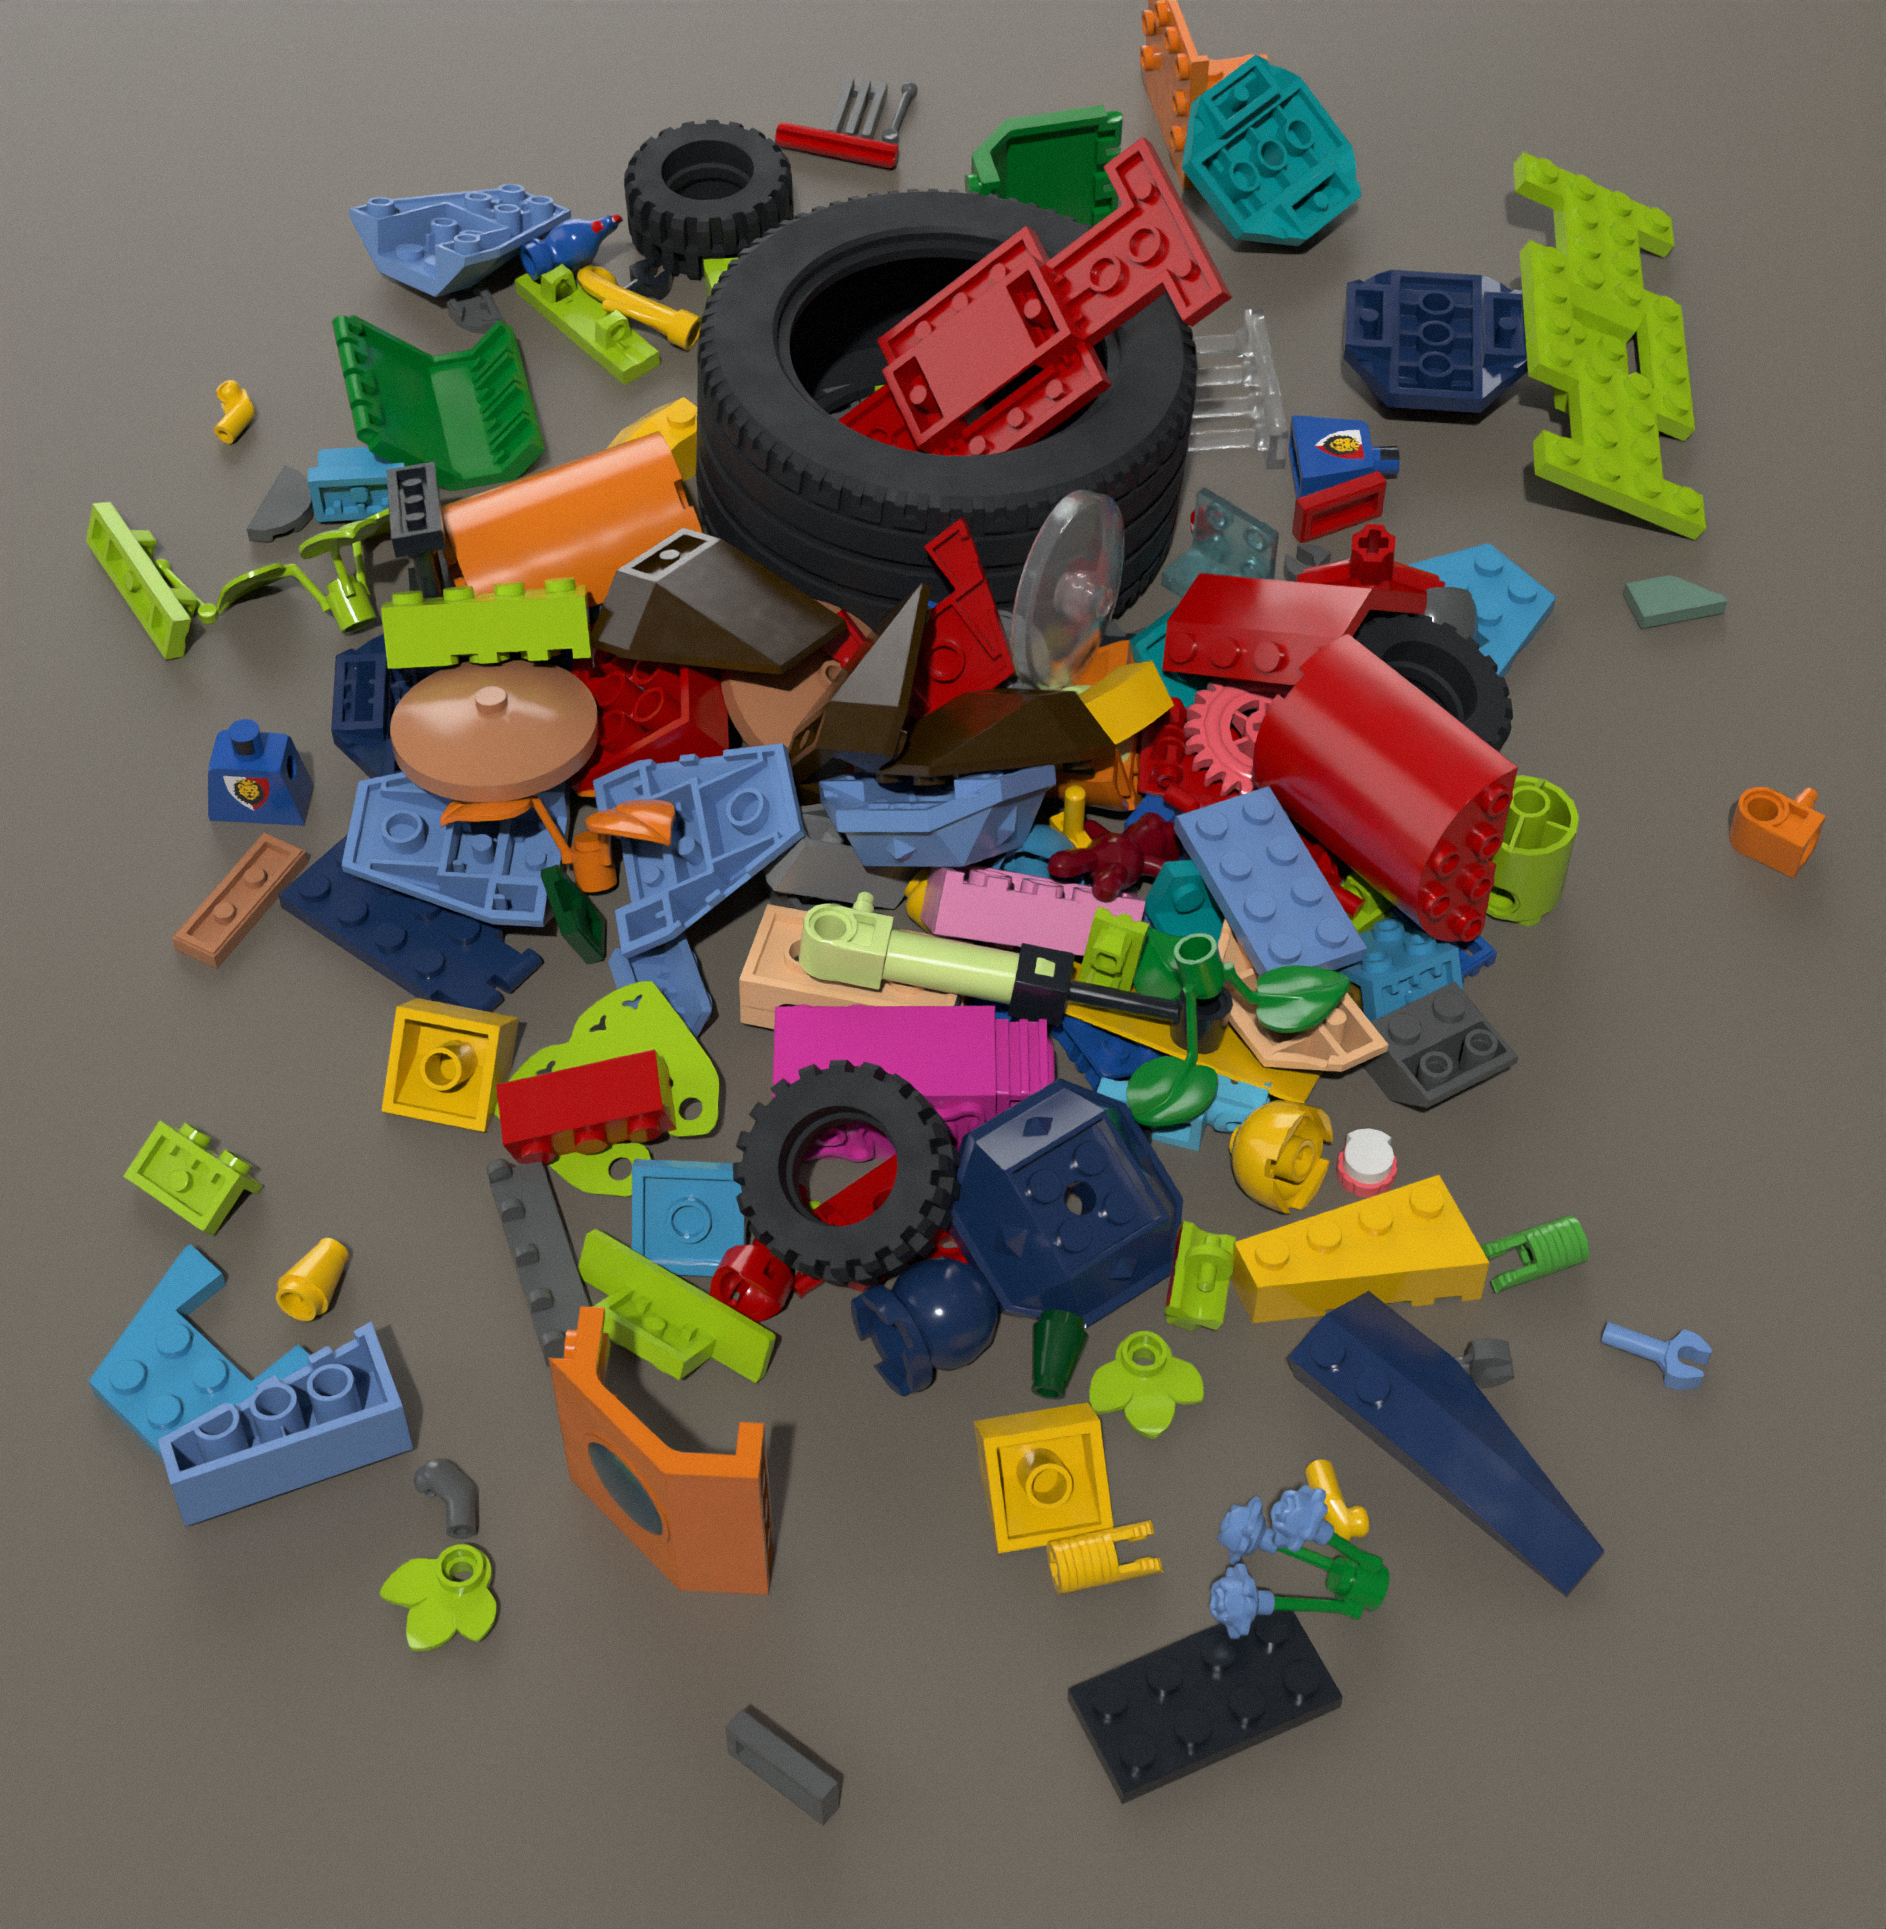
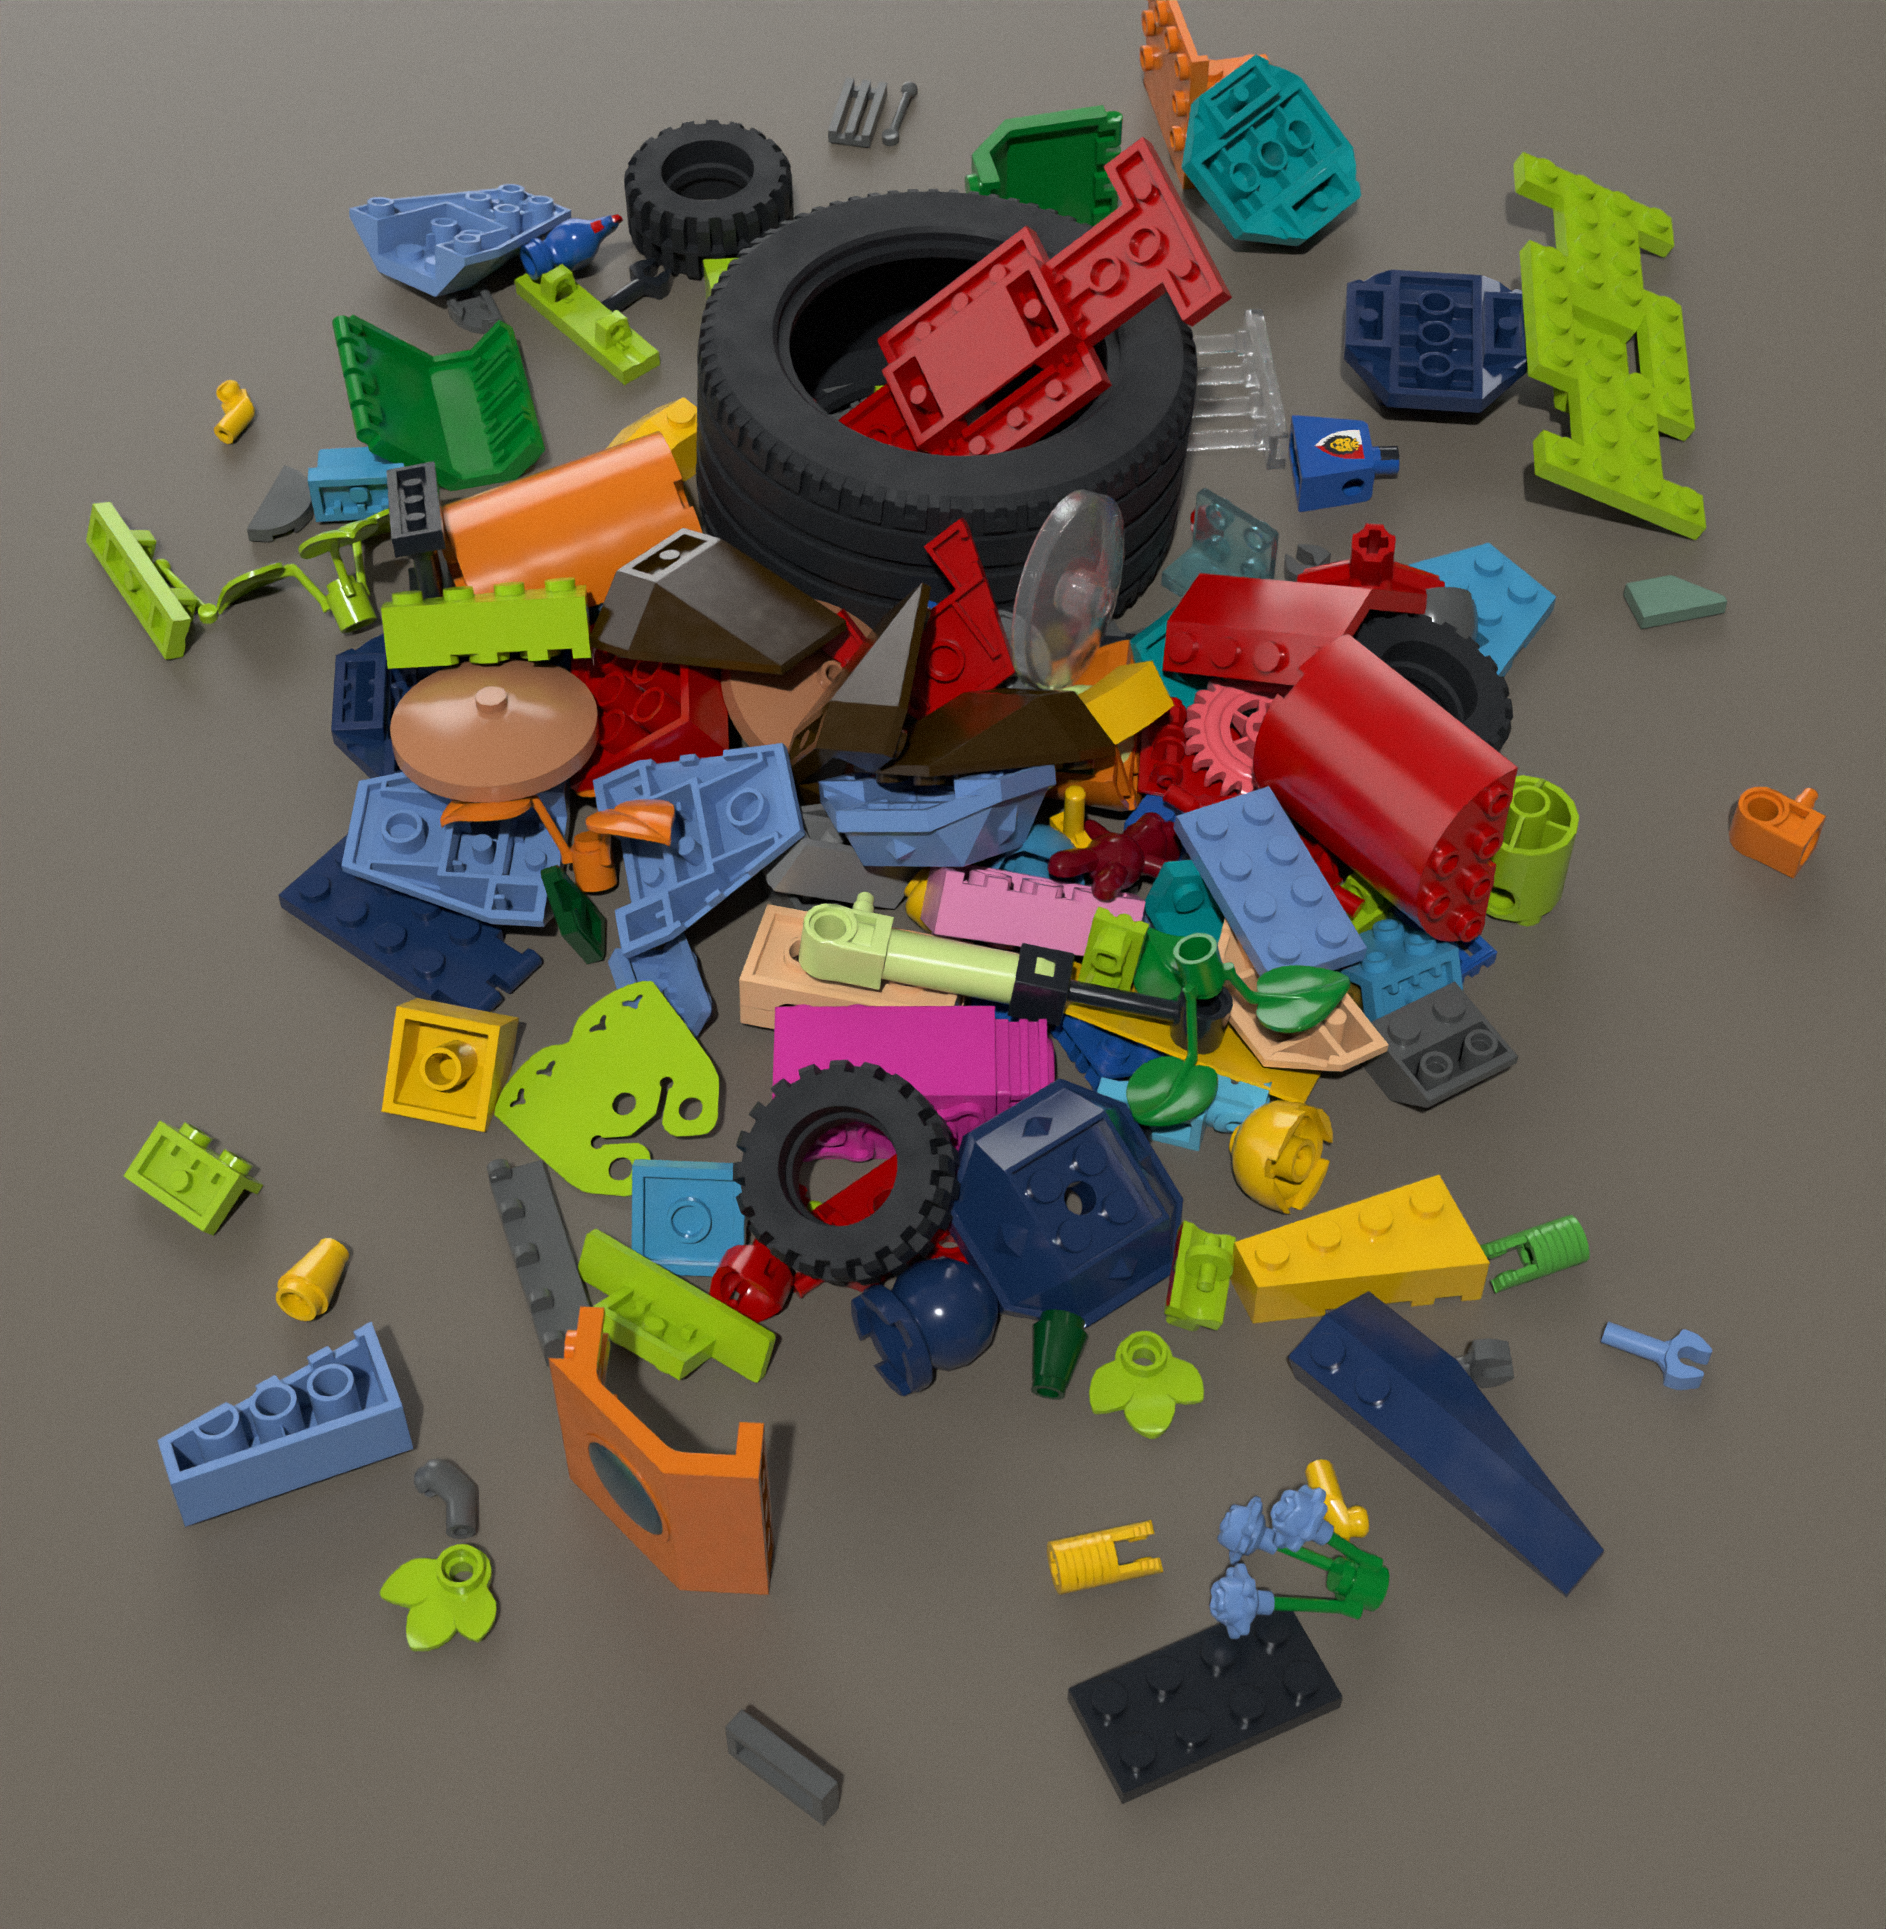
dark azure wing [88,1244,310,1462] -> none
nougat tile [172,832,309,969] -> none
blue torso [208,719,314,826] -> none
red brick [496,1049,677,1165] -> none
yellow plant [577,265,702,351] -> none
red axle [775,122,899,168] -> none
yellow slope [973,1402,1114,1554] -> none
red tile [1292,471,1387,543] -> none
white piece [1336,1128,1398,1198] -> none

